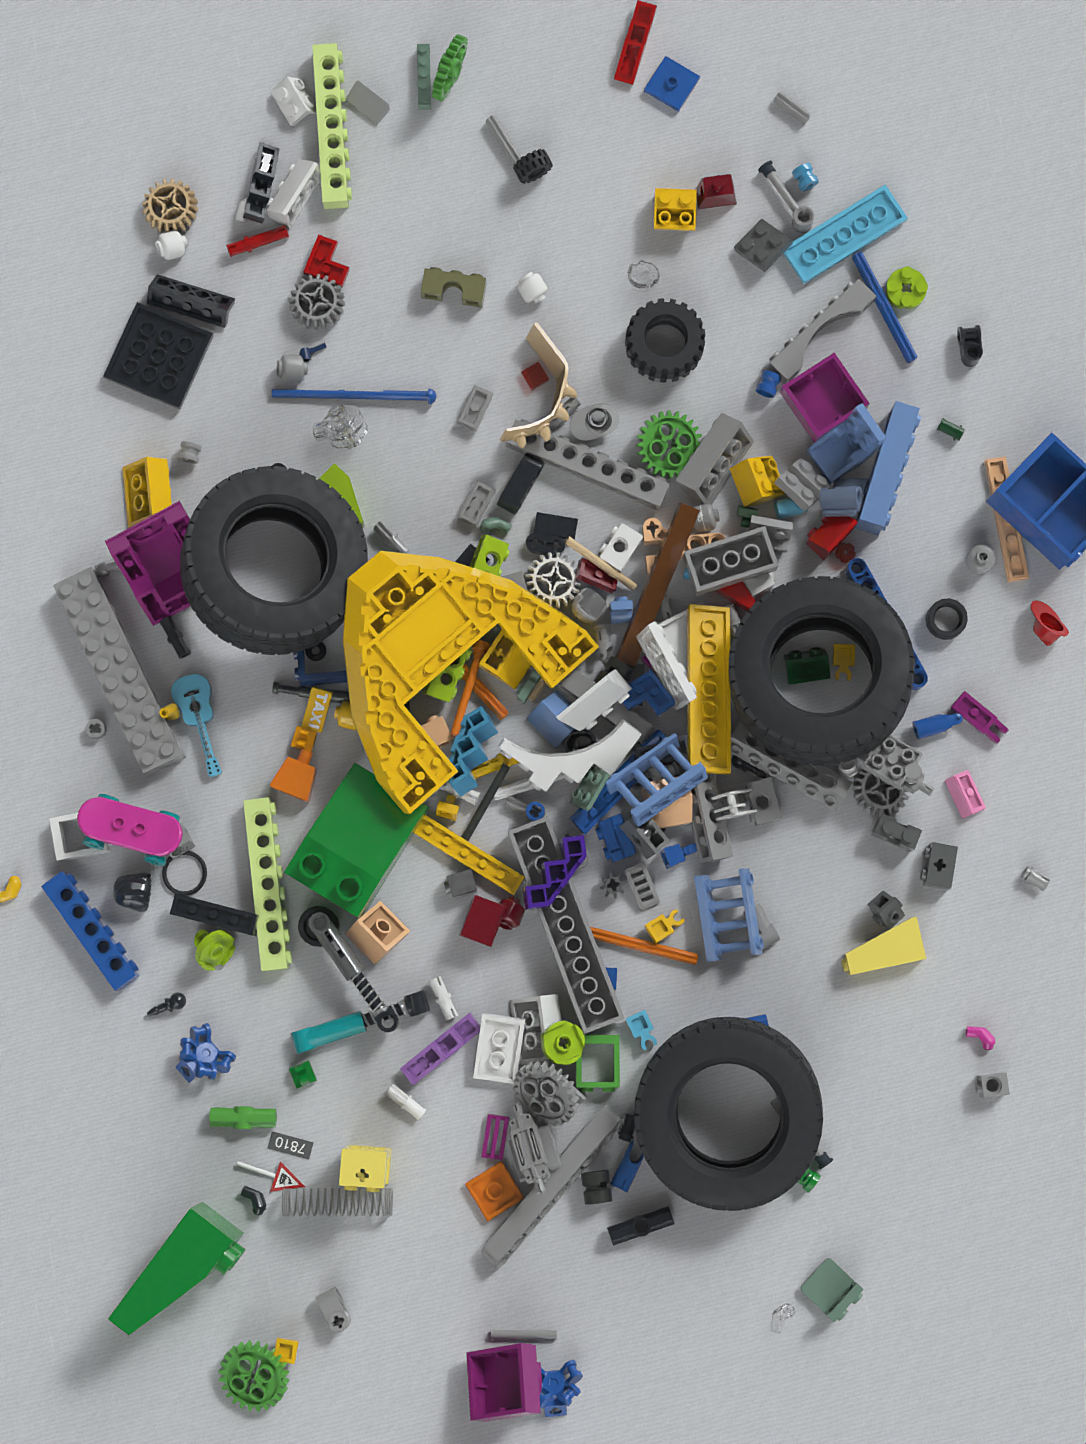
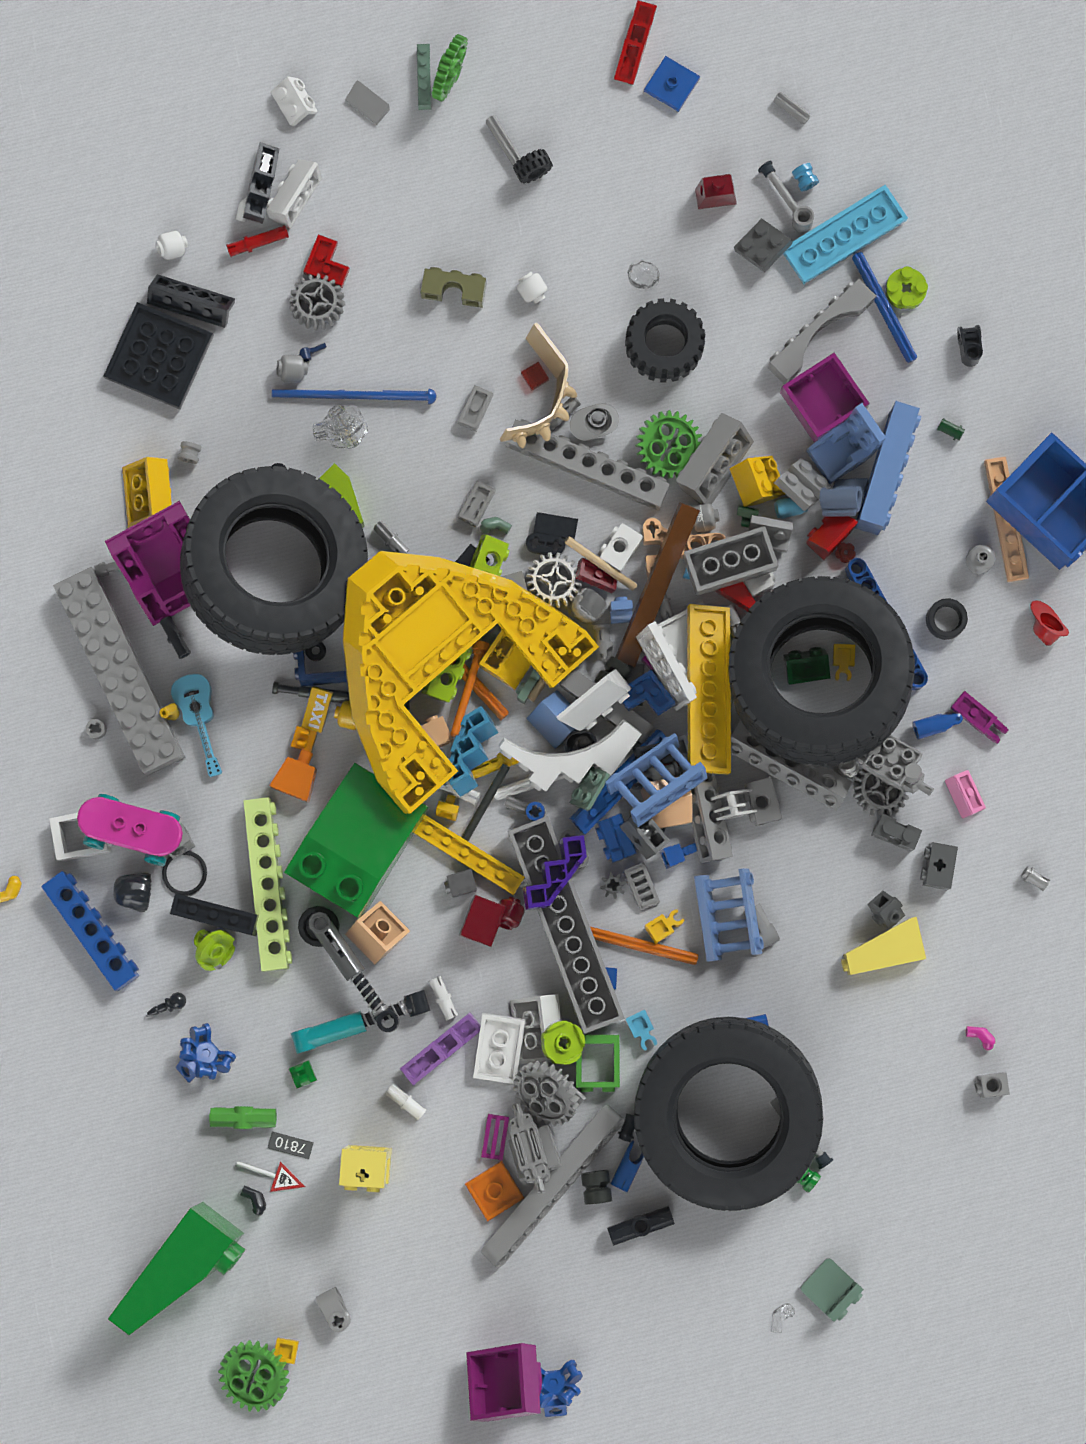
tan gear [142,178,199,233] -> none
light grey piece [282,1188,393,1216] -> none
yellowish green brick [312,43,352,209] -> none
light grey bar [491,1330,557,1340] -> none
black beam [497,453,544,515] -> none
yellow slope [653,188,697,231] -> none
black bar [731,755,767,778] -> none
blue wheel [755,370,782,398] -> none

